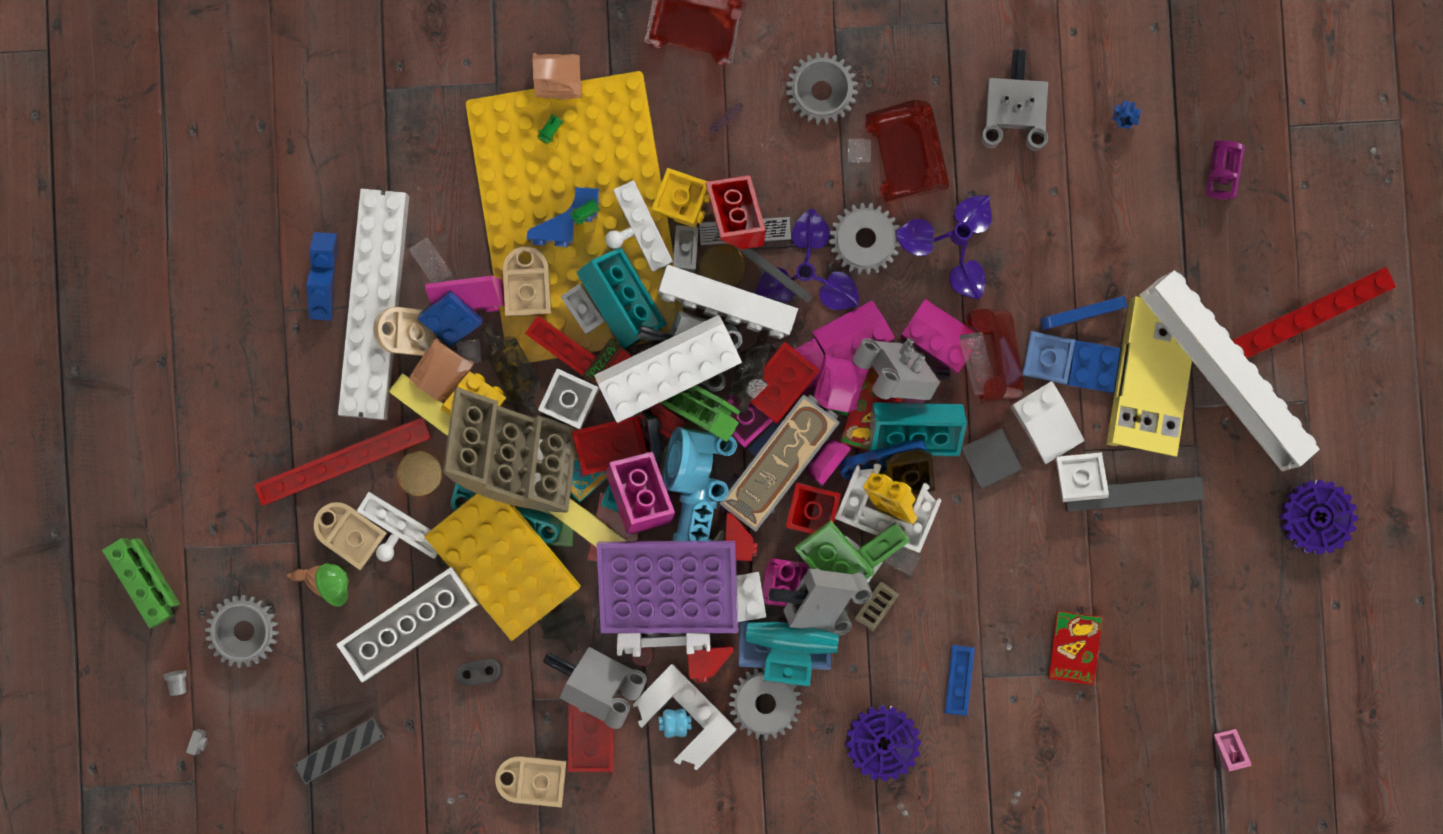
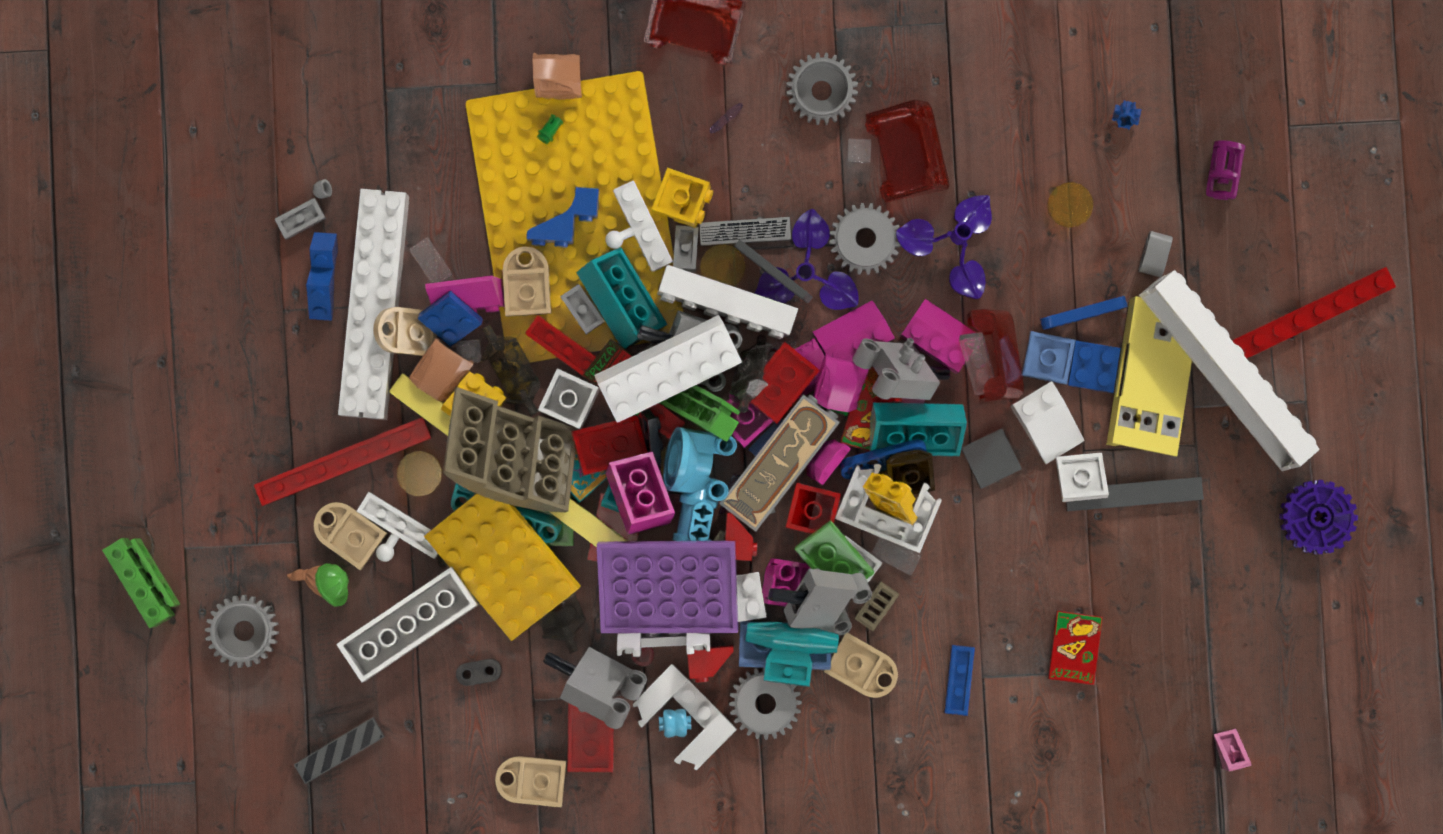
light grey piece [163,670,187,696] -> none
light grey plate [186,729,208,755] -> none
green pin [570,199,600,225] -> none
red slope [706,175,766,249] -> none
dark purple piece [846,705,921,781] -> none
bright green plate [859,522,910,568] -> none
light grey piece [980,49,1048,151] -> none
none -> light grey plate [275,198,326,240]
none -> light grey hinge [313,179,332,199]
none -> tan plate [824,633,898,698]
none -> clear yellow tile [1047,182,1093,228]
none -> light grey beam [1139,231,1173,278]

